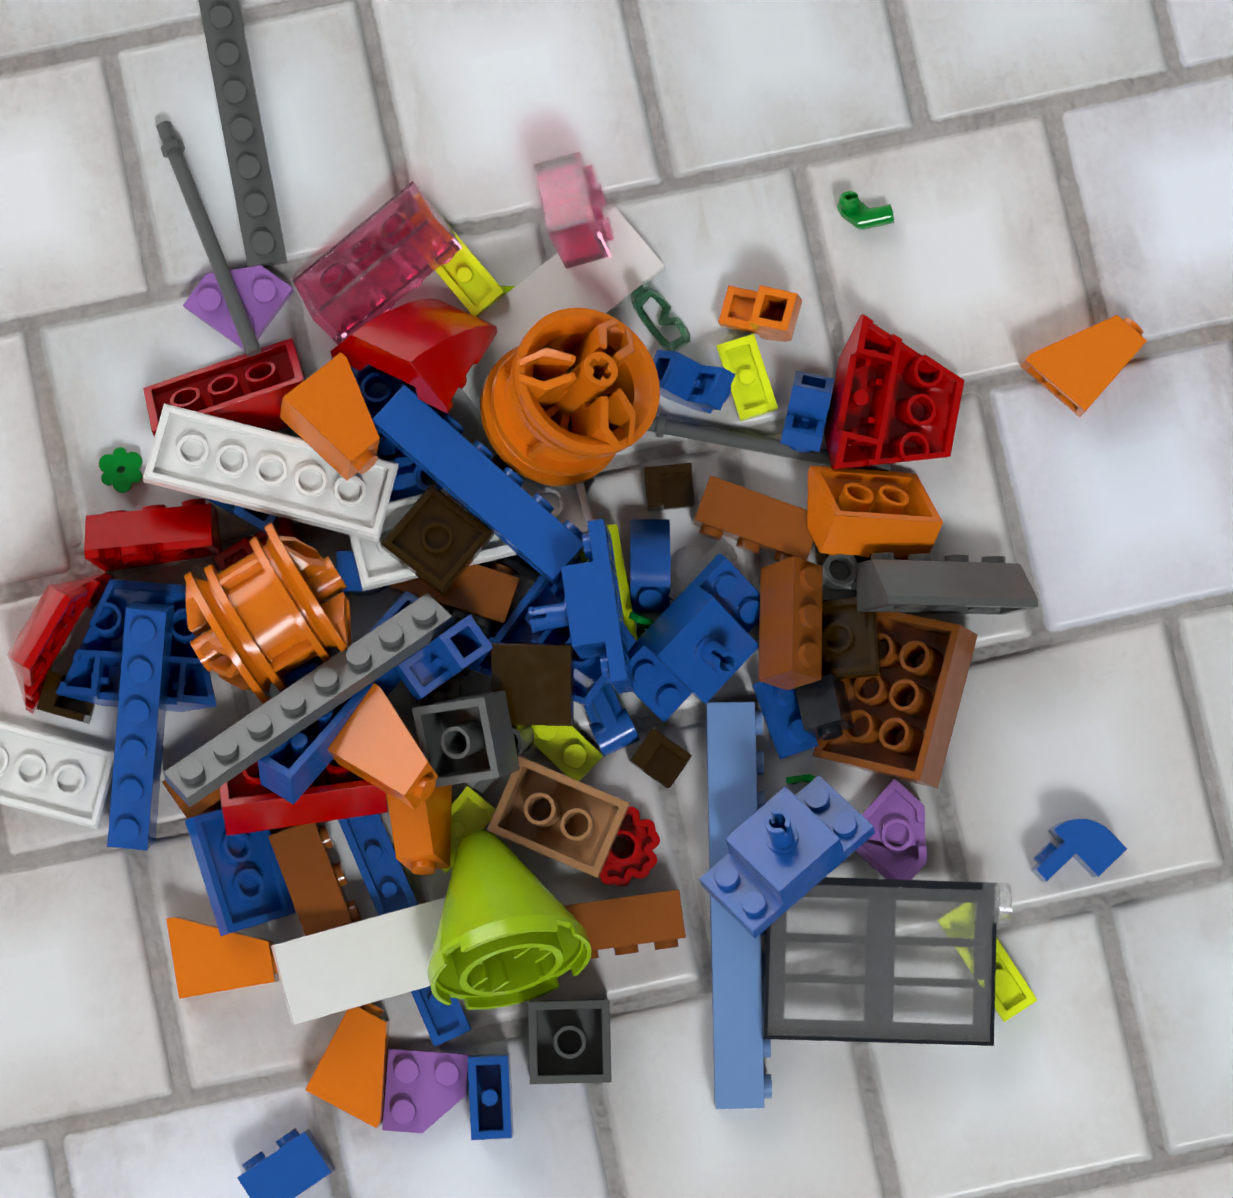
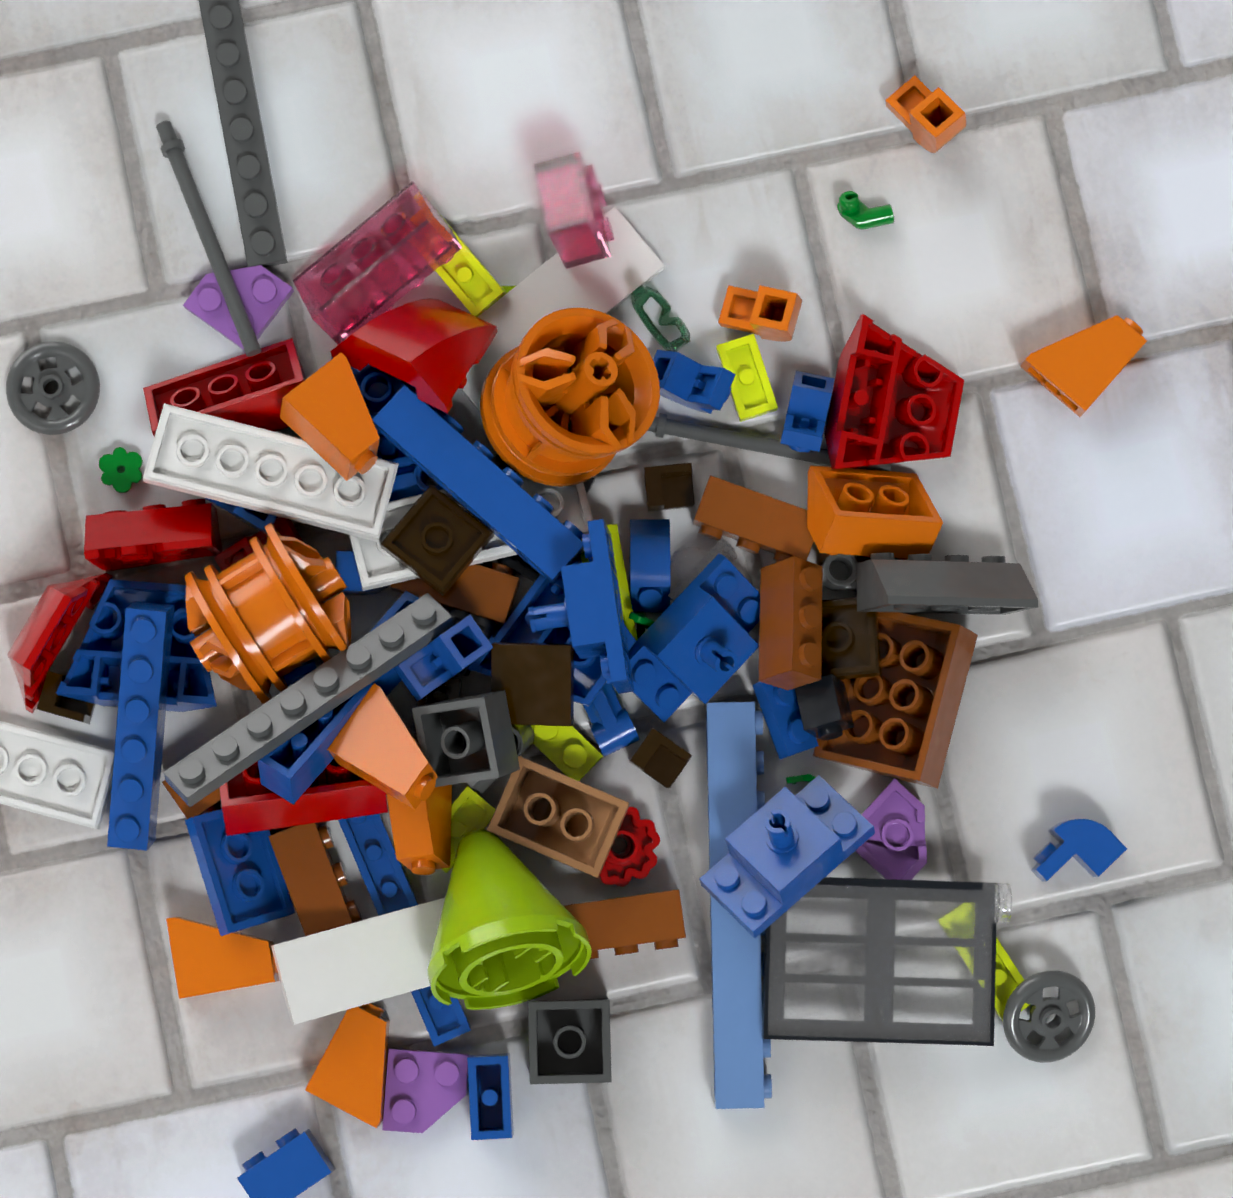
none -> dark grey plate [6,342,100,435]
none -> orange brick [885,75,967,153]
none -> dark grey plate [1003,971,1095,1063]

